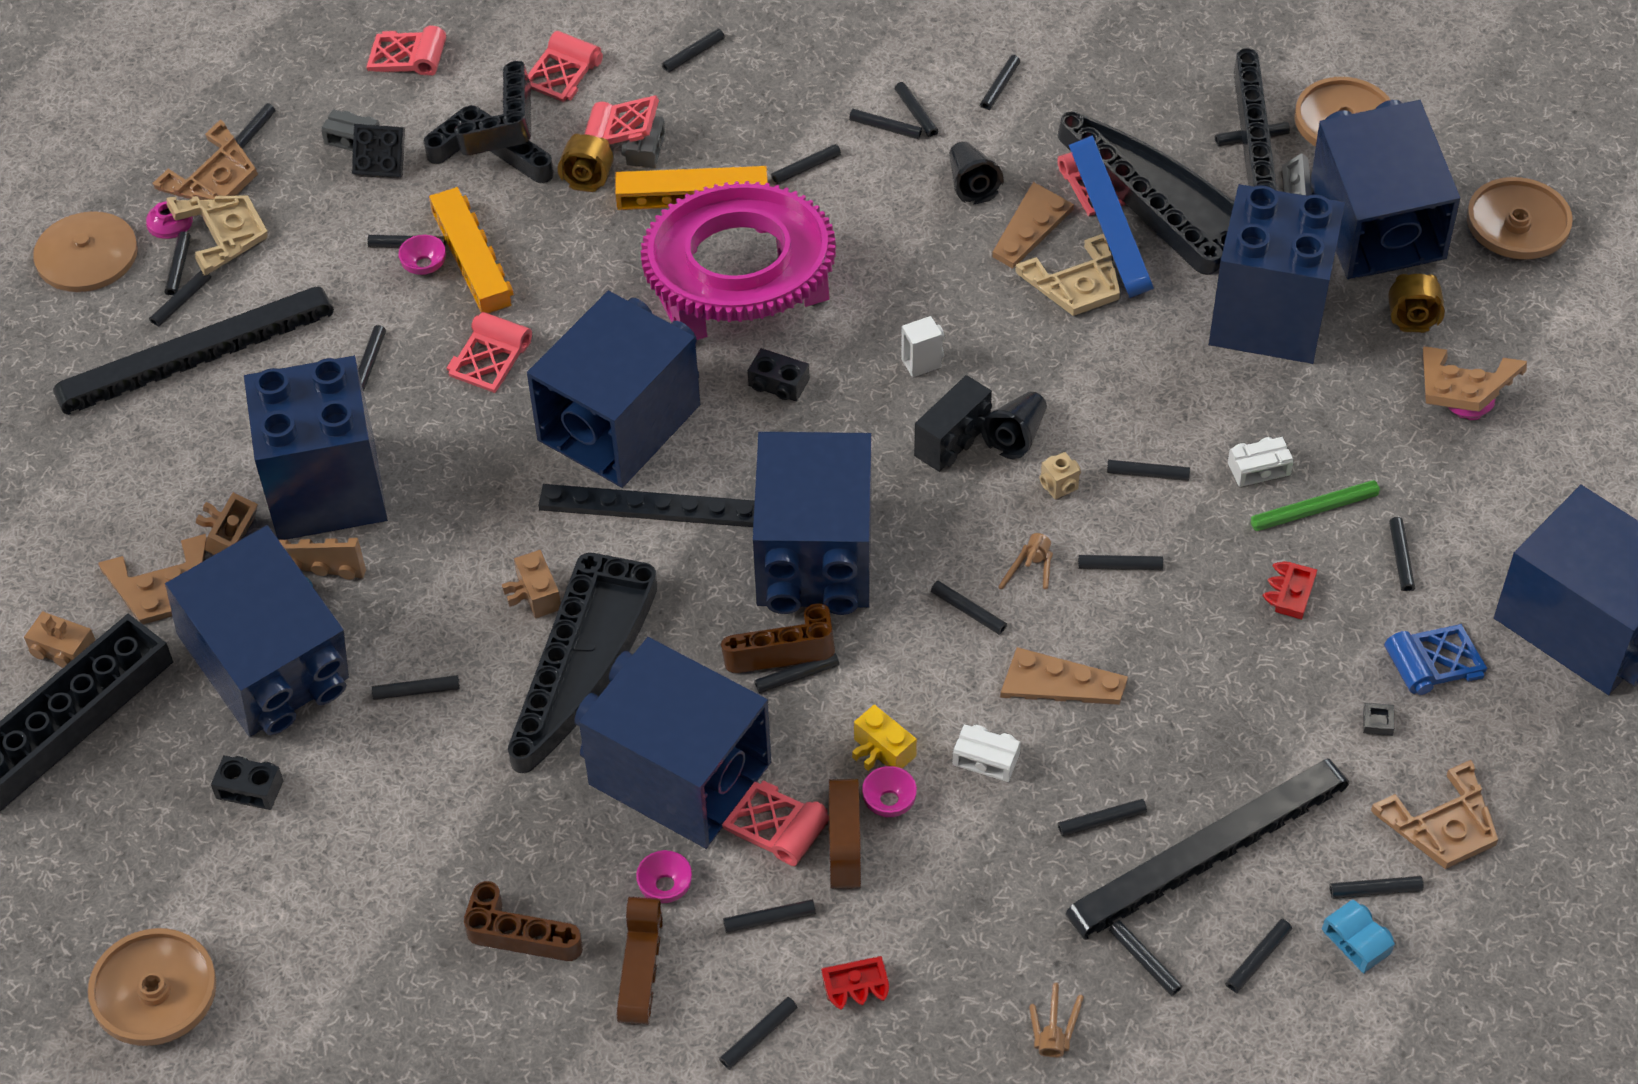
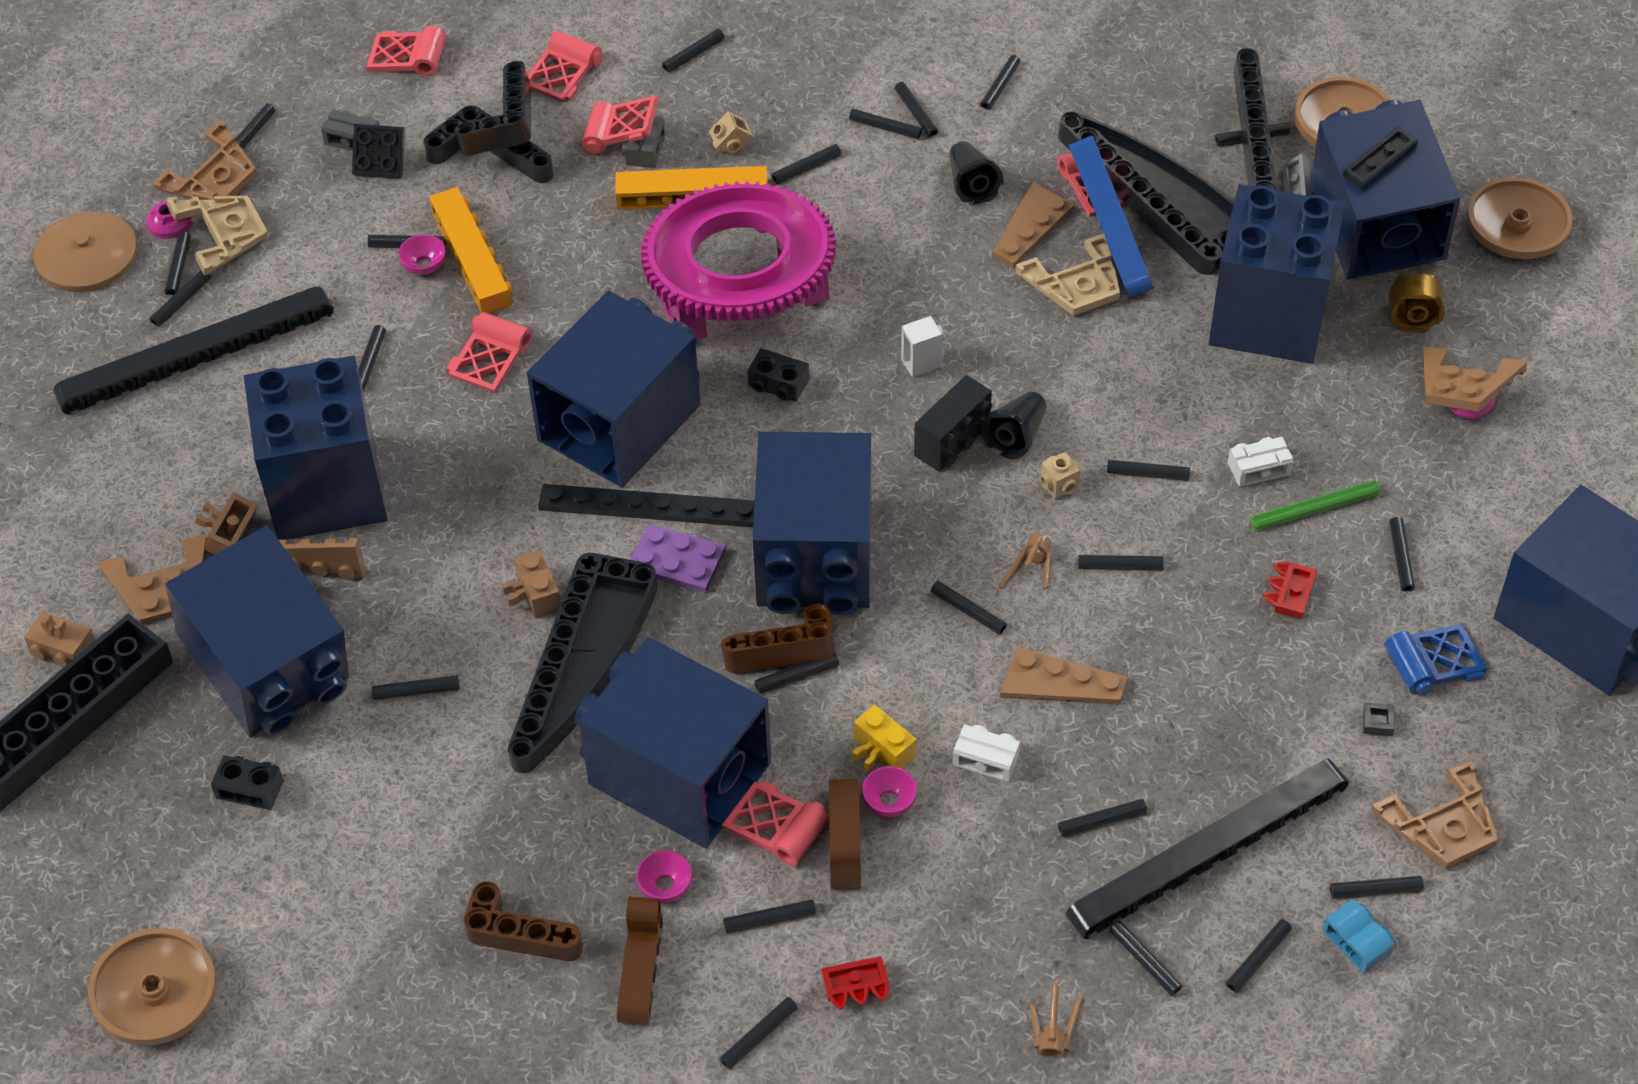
pearl gold brick [557,134,613,192] -> none
none -> medium lavender plate [630,524,726,593]
none -> tan brick [709,111,753,155]
none -> black tile [1342,126,1418,191]

